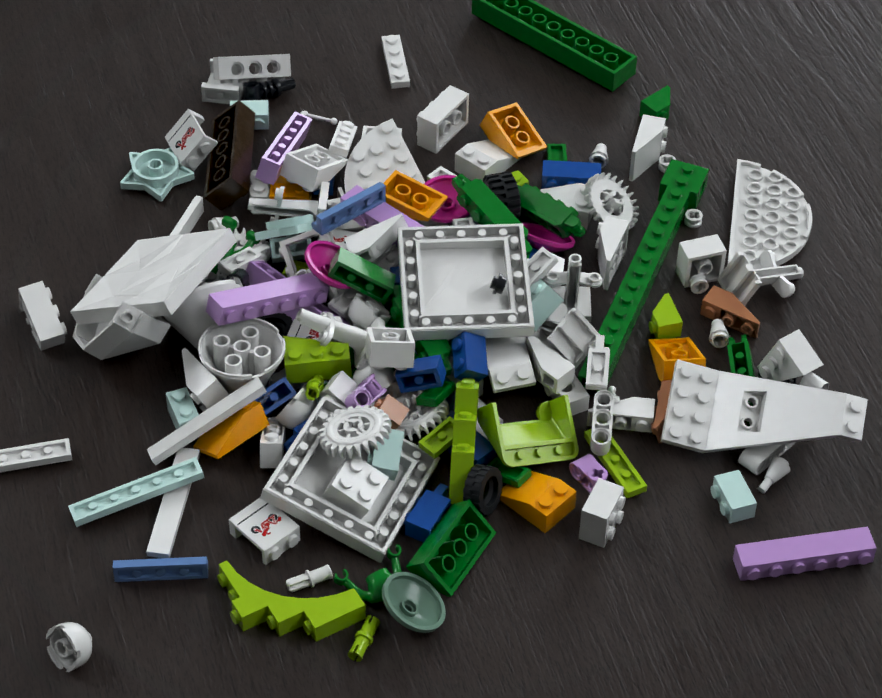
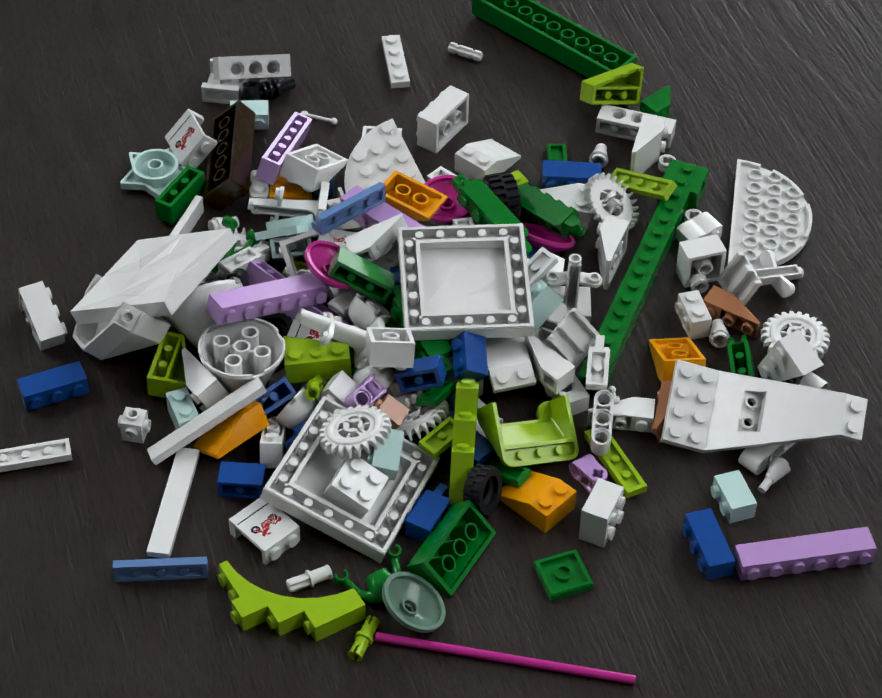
white cylinder [46,622,92,672] -> none
light aqua plate [68,457,205,527] -> none
white plate [328,121,357,158] -> none
light orange slope [479,102,547,159] -> none
black plate [490,273,507,294] -> none
lime slope [649,293,683,339] -> none
none -> blue brick [17,361,89,411]
none -> white brick [117,407,151,444]
none -> lime wedge [147,332,189,398]
none -> green brick [154,165,205,225]
none -> blue brick [217,461,267,499]
none -> dark pink piece [375,632,636,685]
none -> white axle [448,42,483,62]
none -> green tile [533,549,594,601]
none -> lime wedge [580,63,644,105]
none -> white brick [596,105,676,148]
none -> lime plate [610,167,677,201]
none -> white brick [675,212,723,242]
none -> white brick [675,290,712,340]
none -> blue brick [681,508,735,581]
none -> white gear [761,311,830,359]

